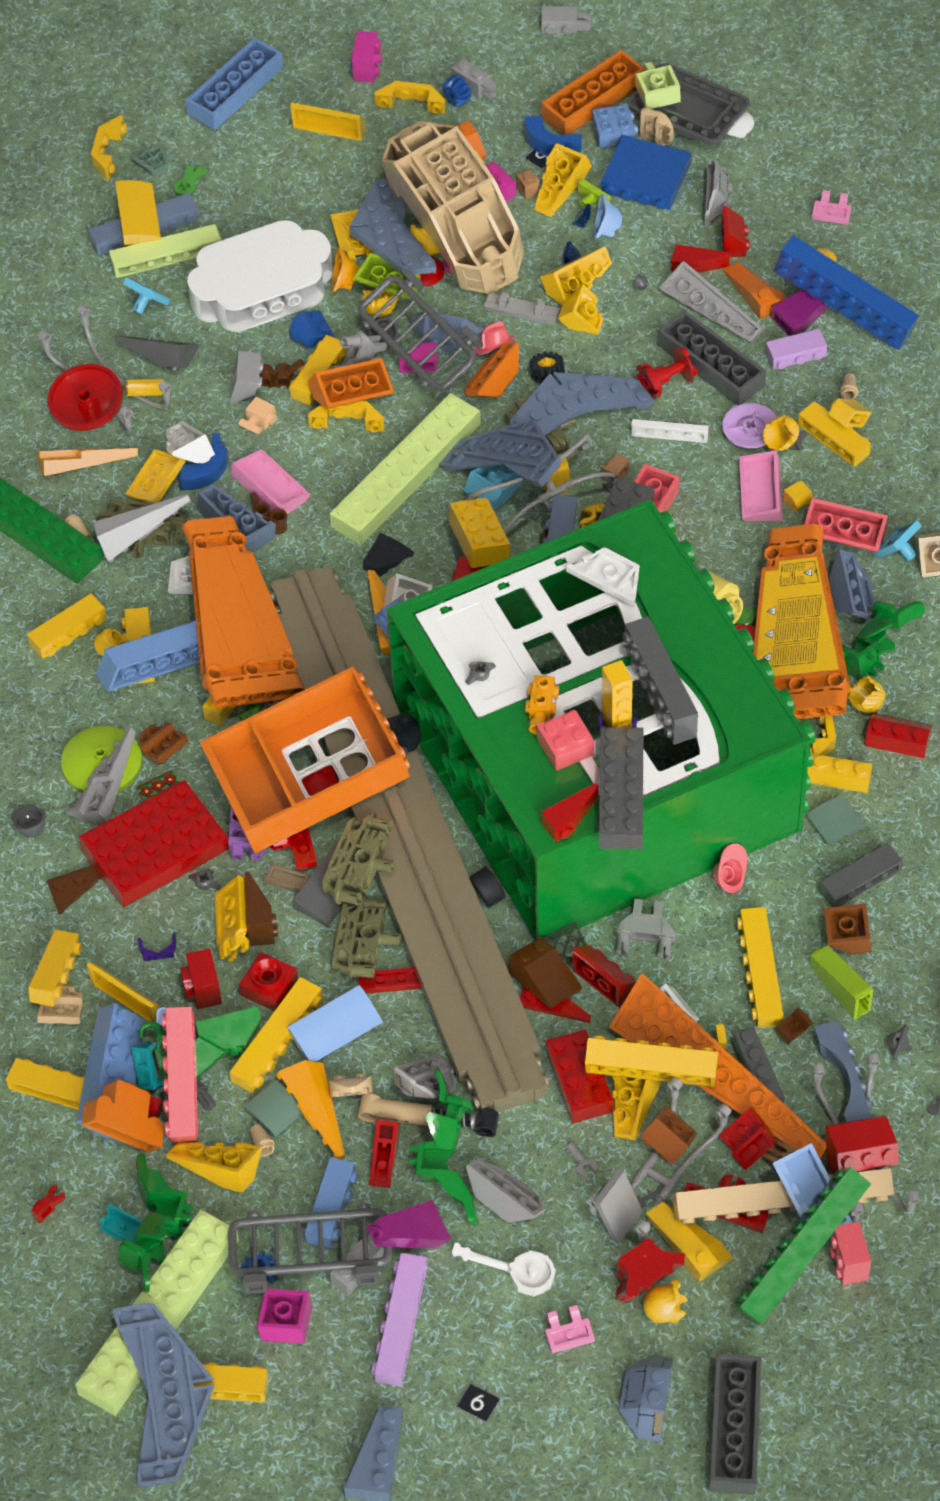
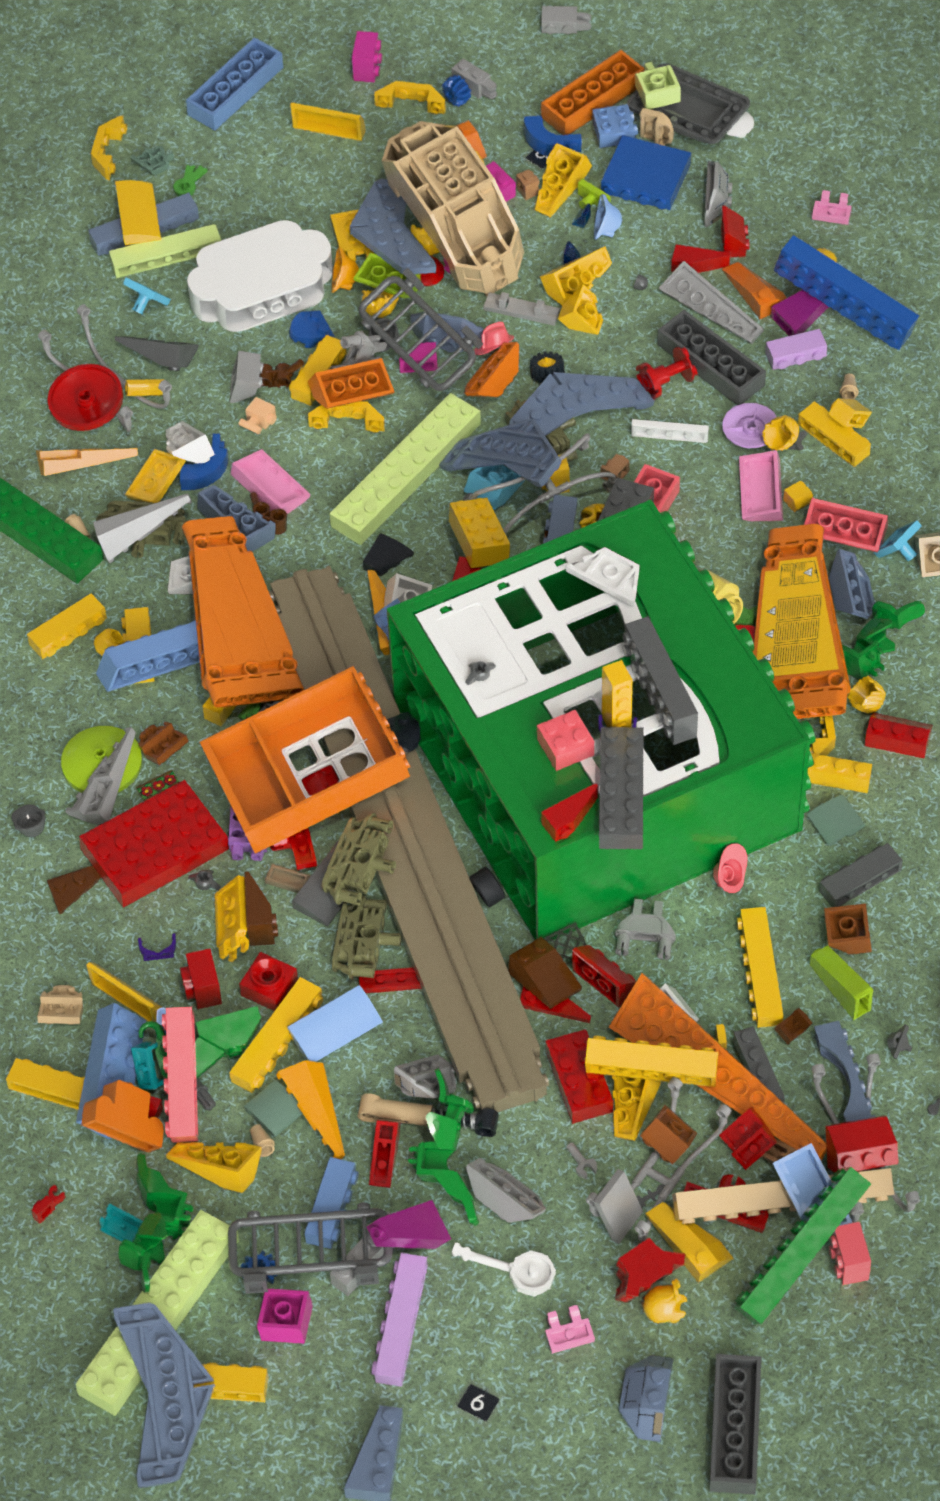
yellow brick [29,929,82,1007] -> none
tan slope [329,1074,373,1098] -> none
light orange brick [525,675,559,735] -> none

